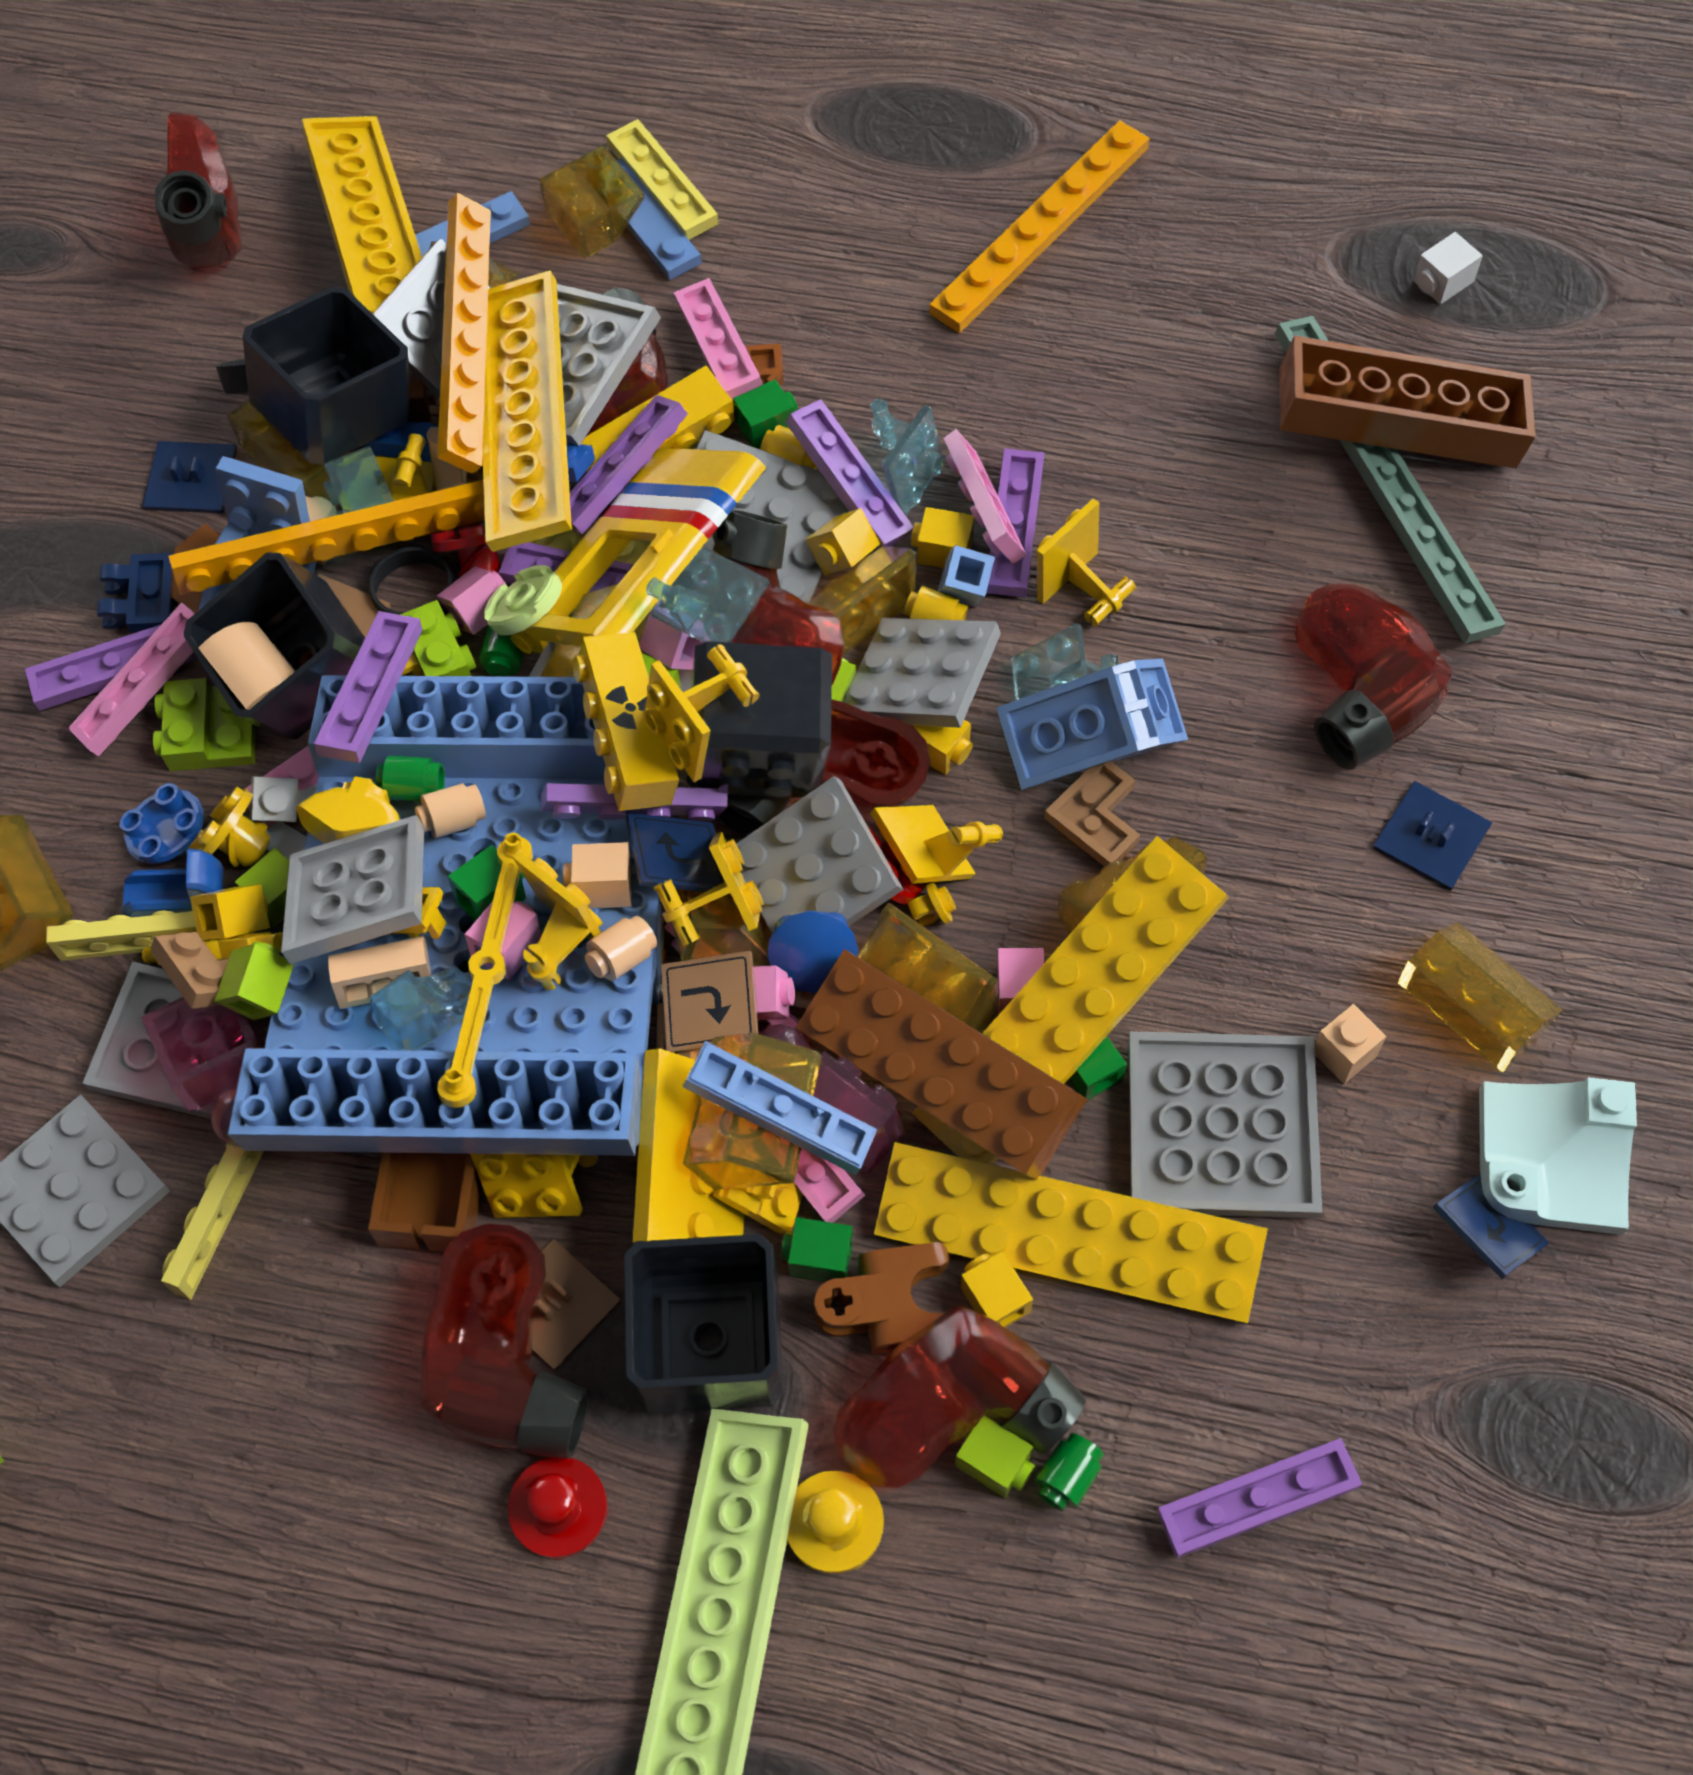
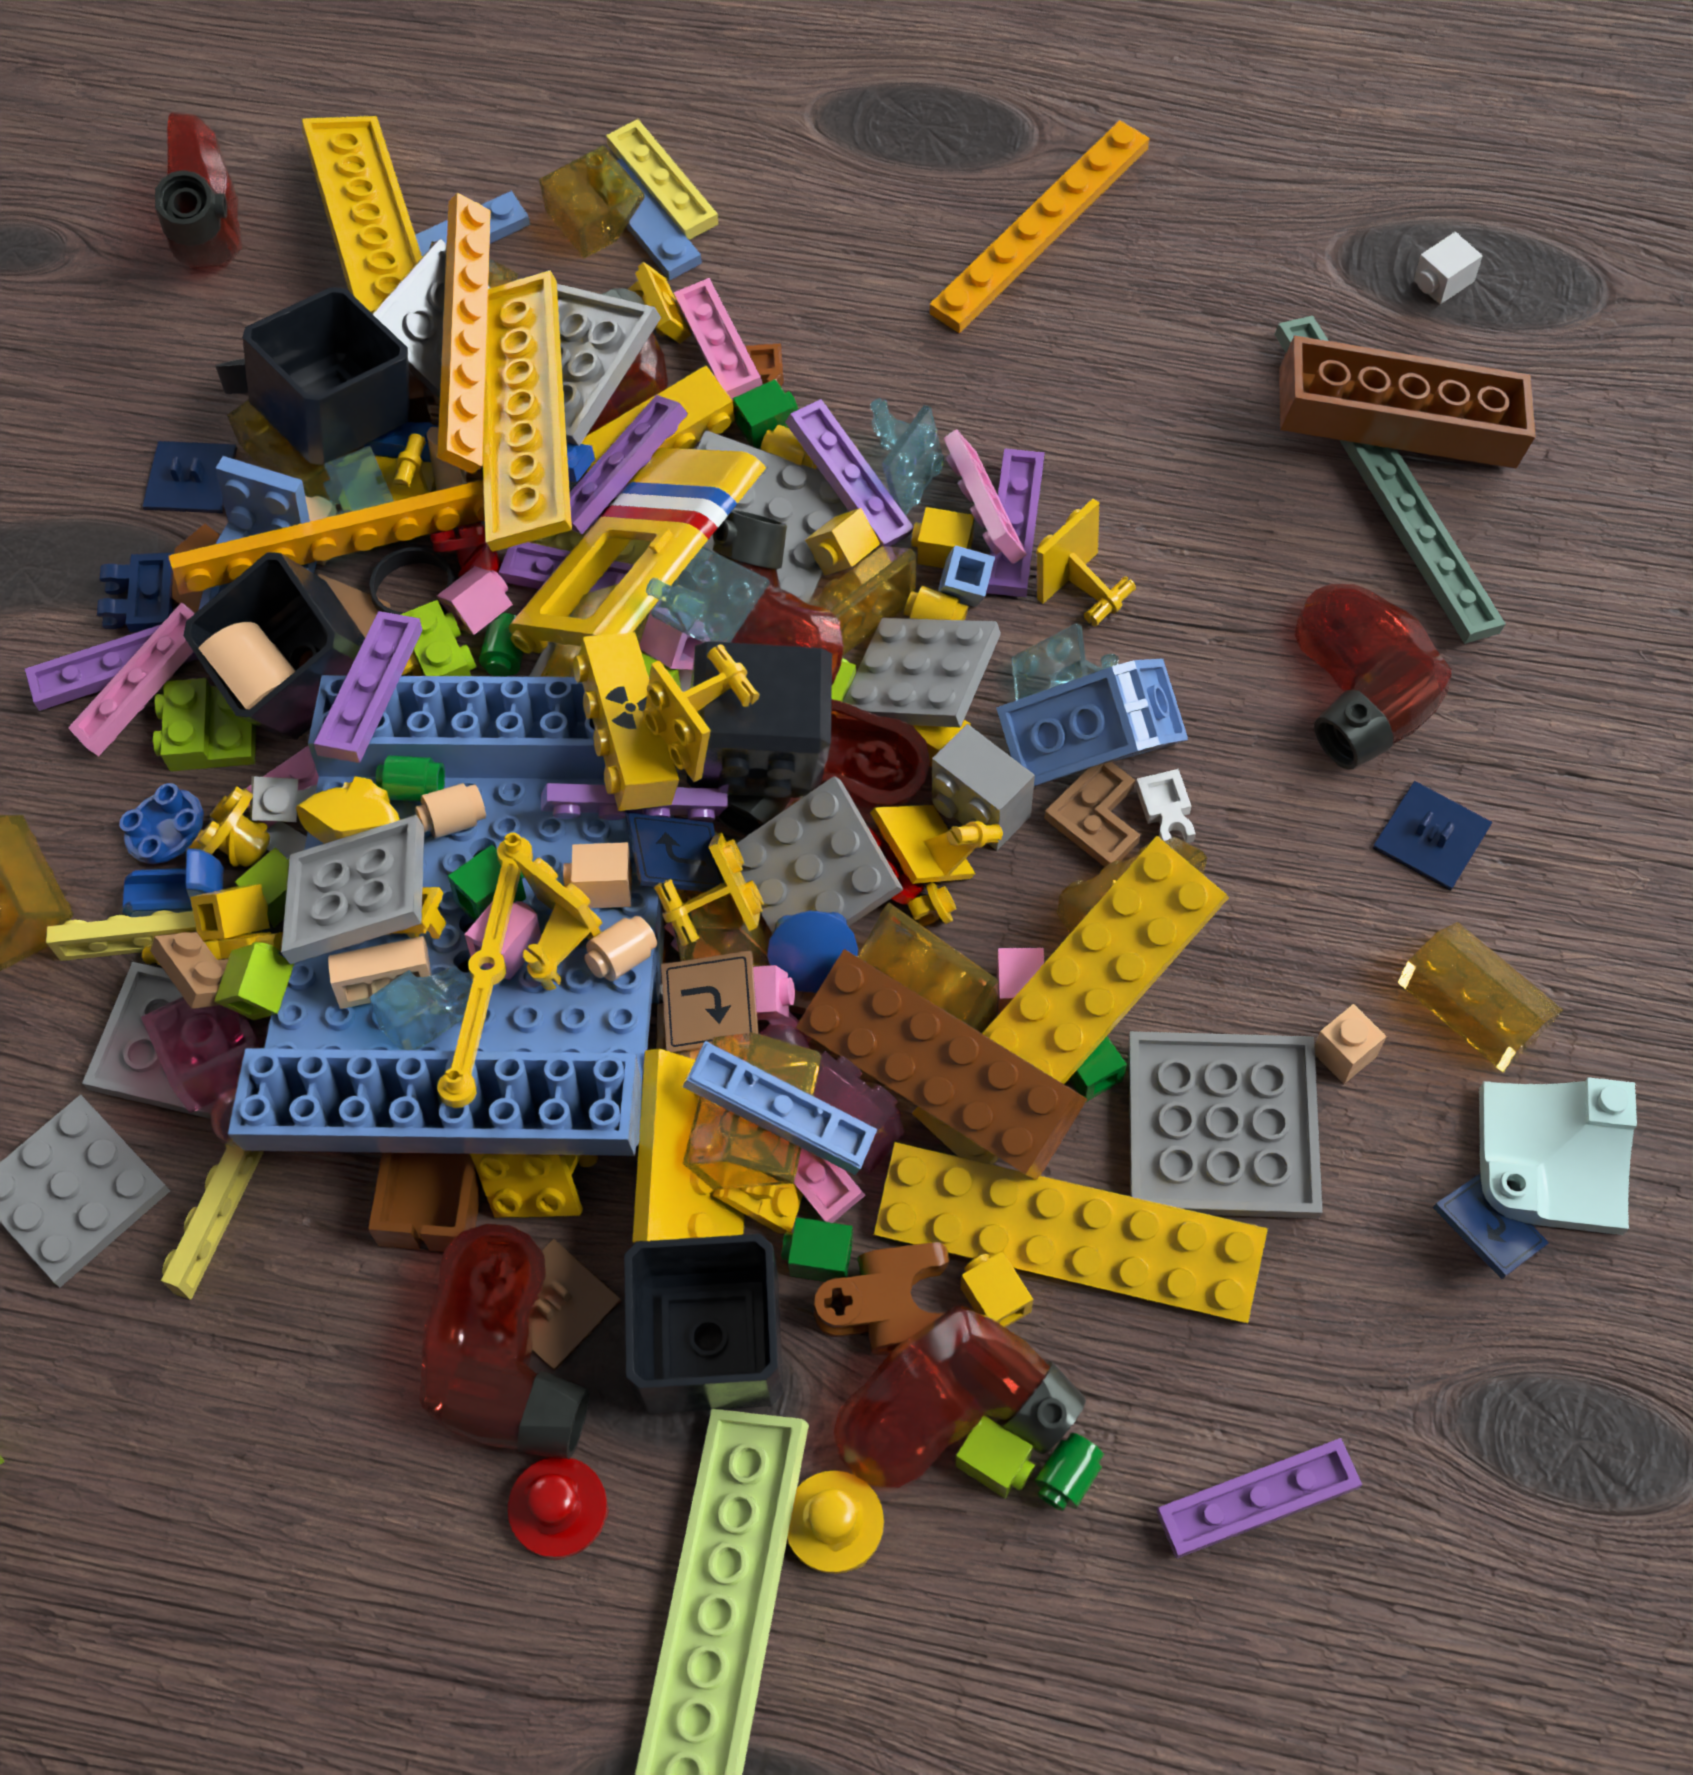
yellowish green tile [484,565,562,635] -> none
none -> yellow plate [628,262,692,344]
none -> light grey brick [932,724,1035,851]
none -> white plate [1135,769,1196,846]

